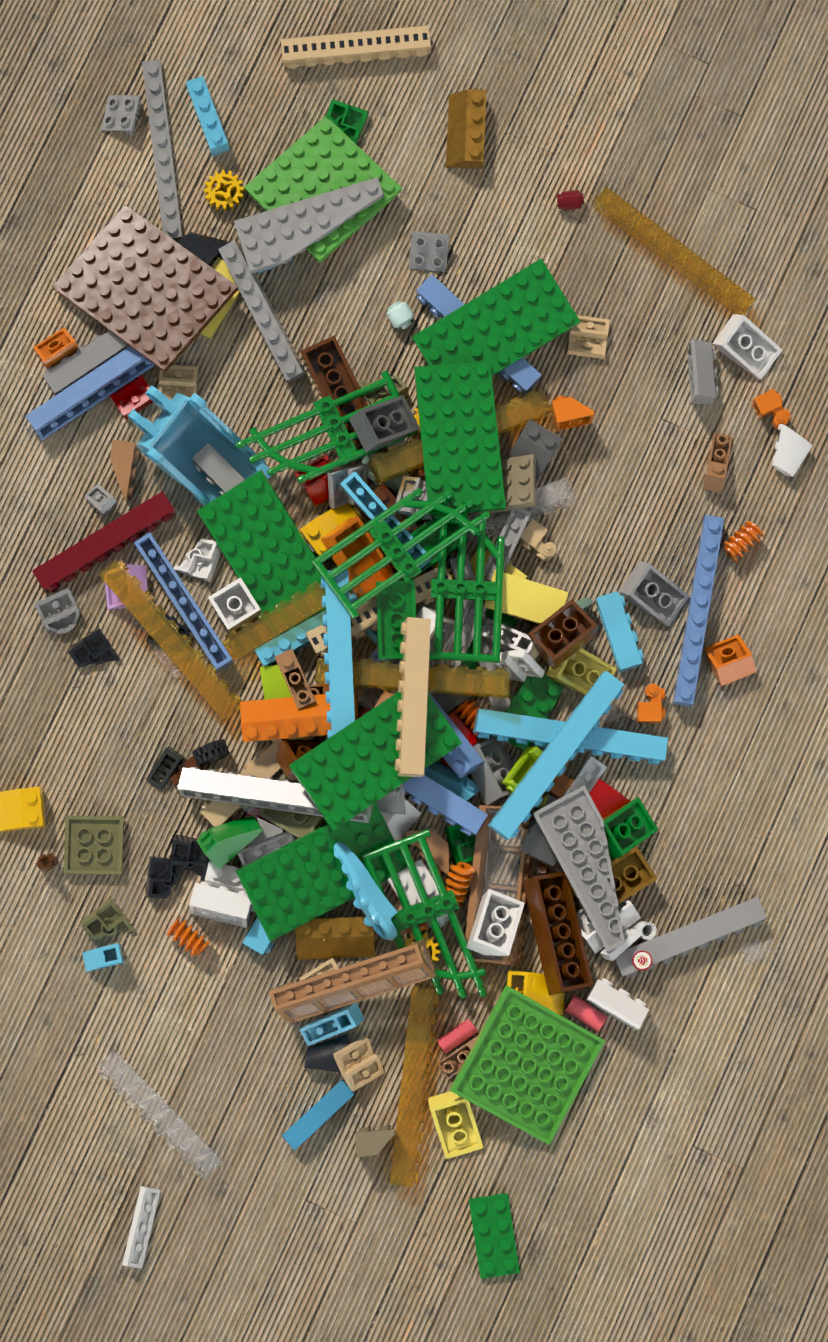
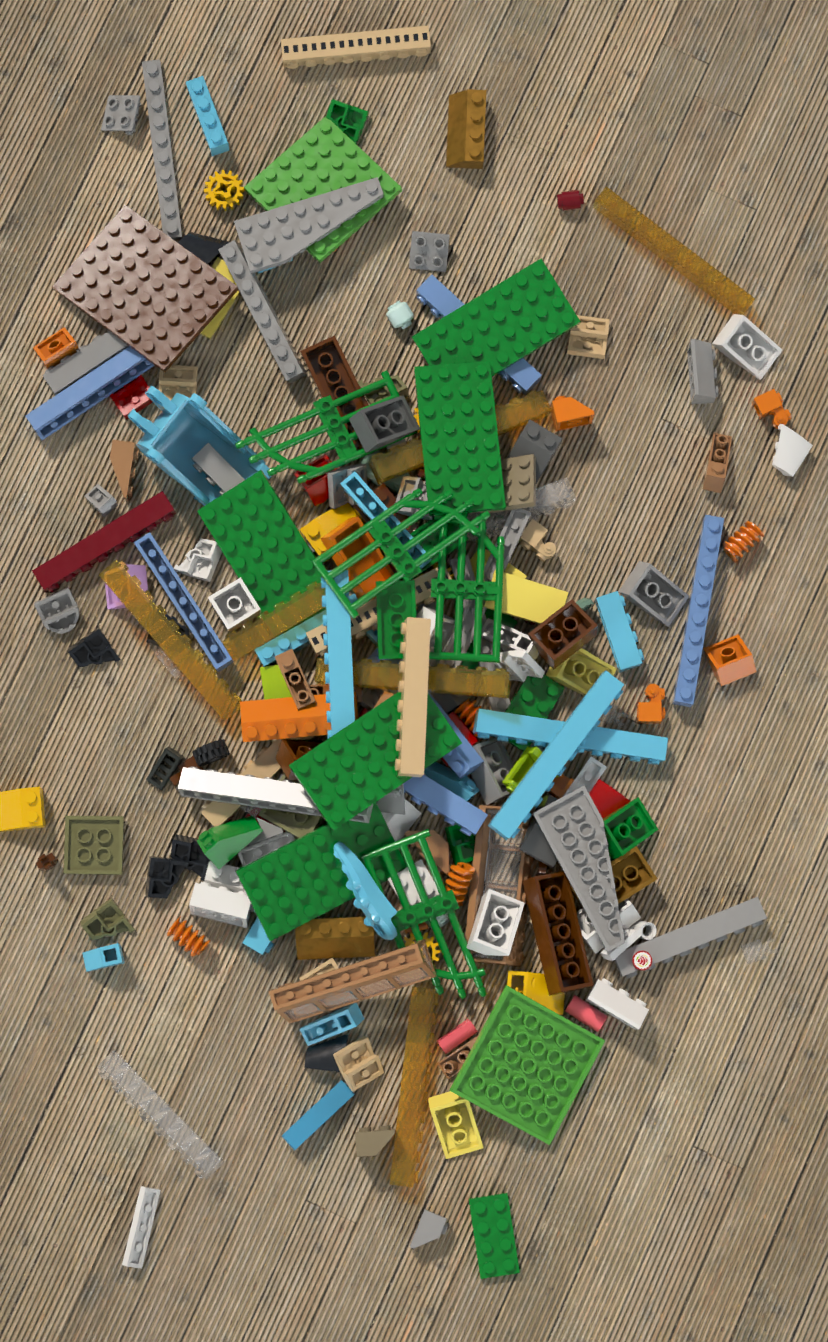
none -> light grey slope [410,1209,449,1249]

